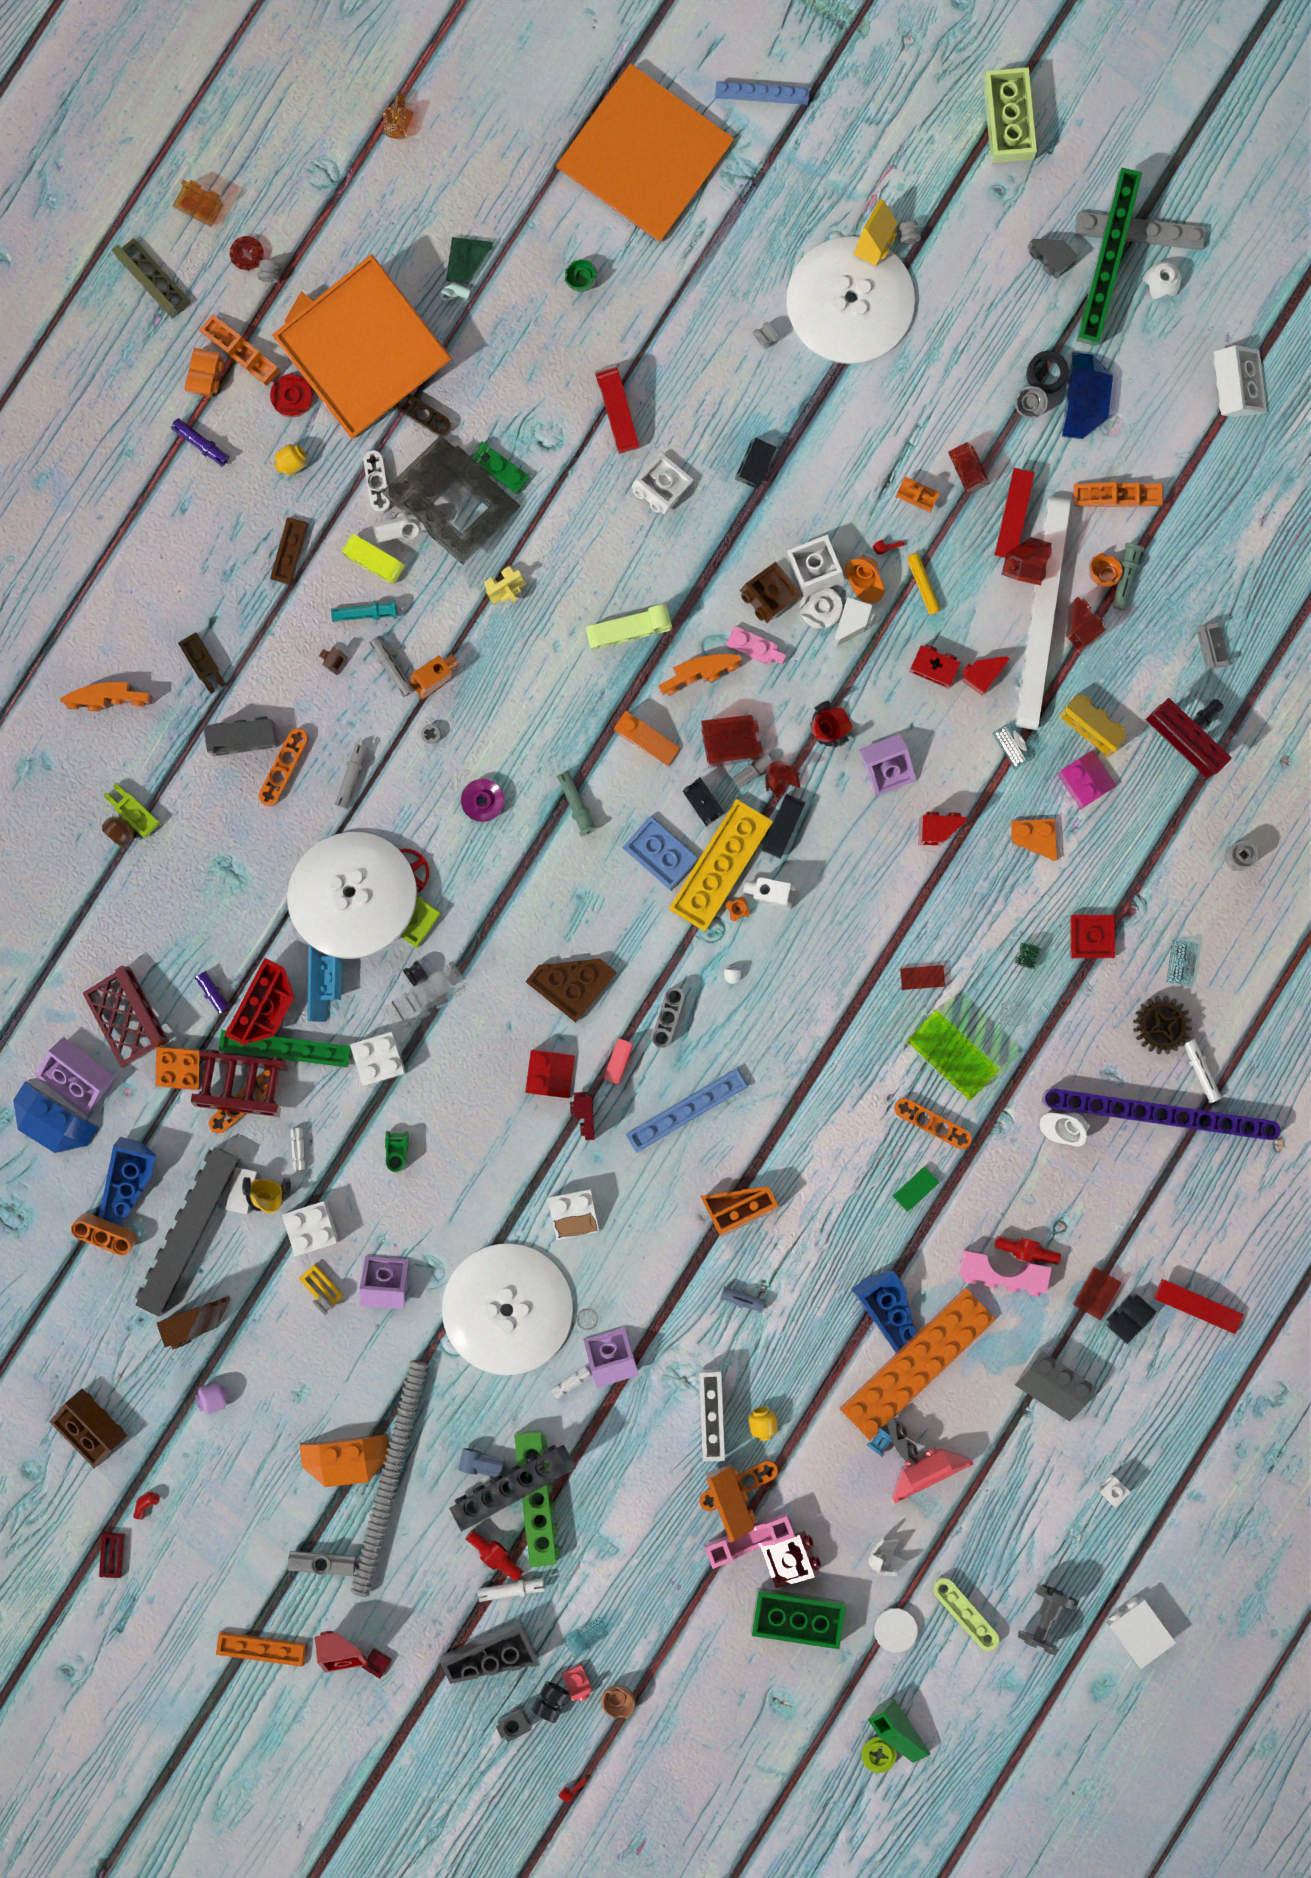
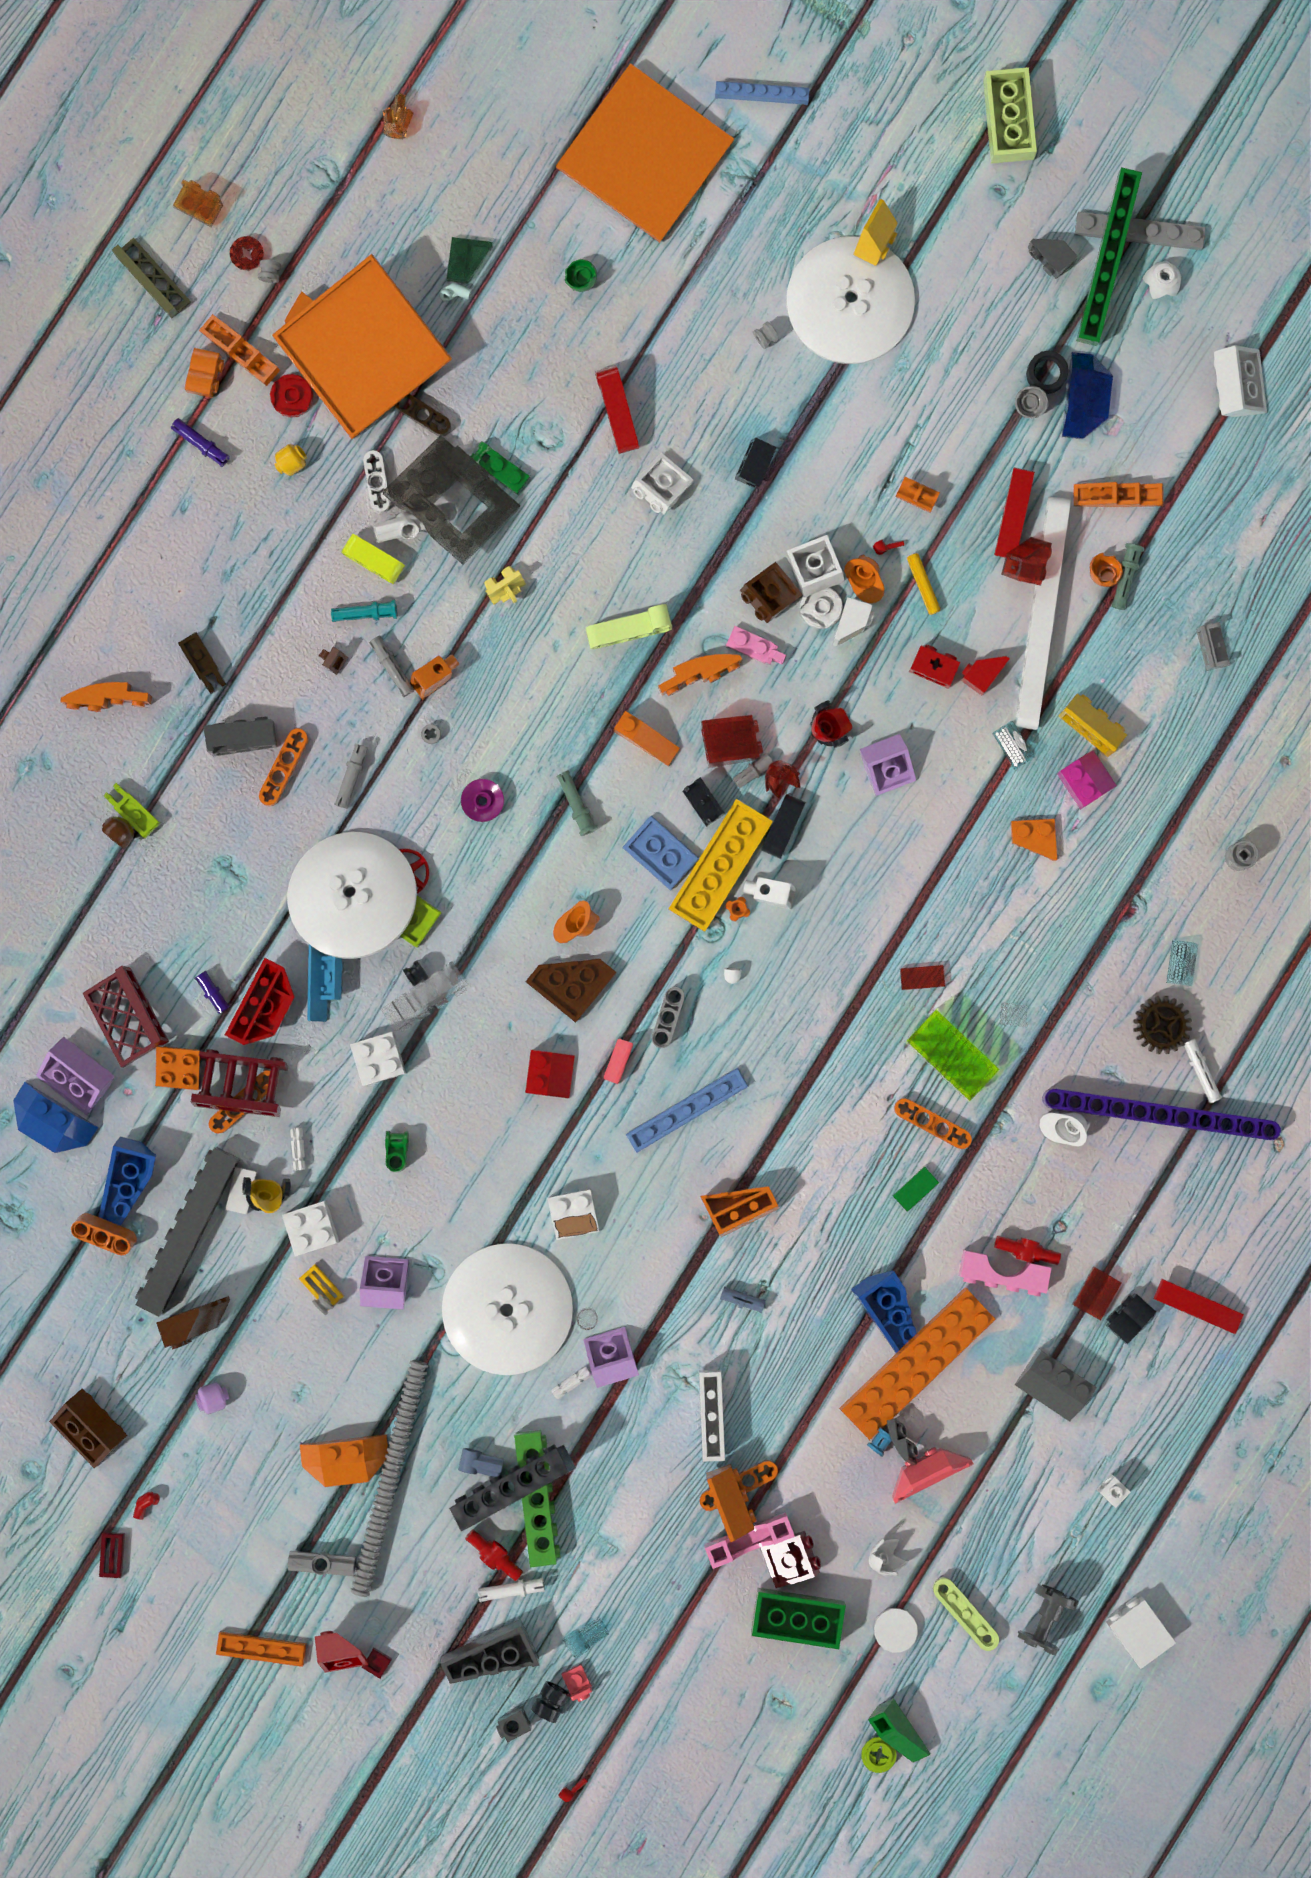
green plate [218,1030,351,1068] -> none
reddish brown tile [270,517,309,586] -> none
dark red plate [570,1092,595,1140] -> none
nougat hair [601,1685,635,1719] -> none
yellow head [748,1406,779,1441] -> none
light grey wheel [897,221,921,245] -> none
red slope [918,811,967,846] -> none
clear red brick [948,442,990,494] -> none
clear green wheel [1014,942,1041,970] -> none
clear red slope [1066,597,1106,653] -> none
red plate [1070,915,1115,959] -> none
dark red fence [1145,698,1232,780] -> none
black pin [1193,698,1224,729] -> none
none -> orange piece [553,900,600,943]

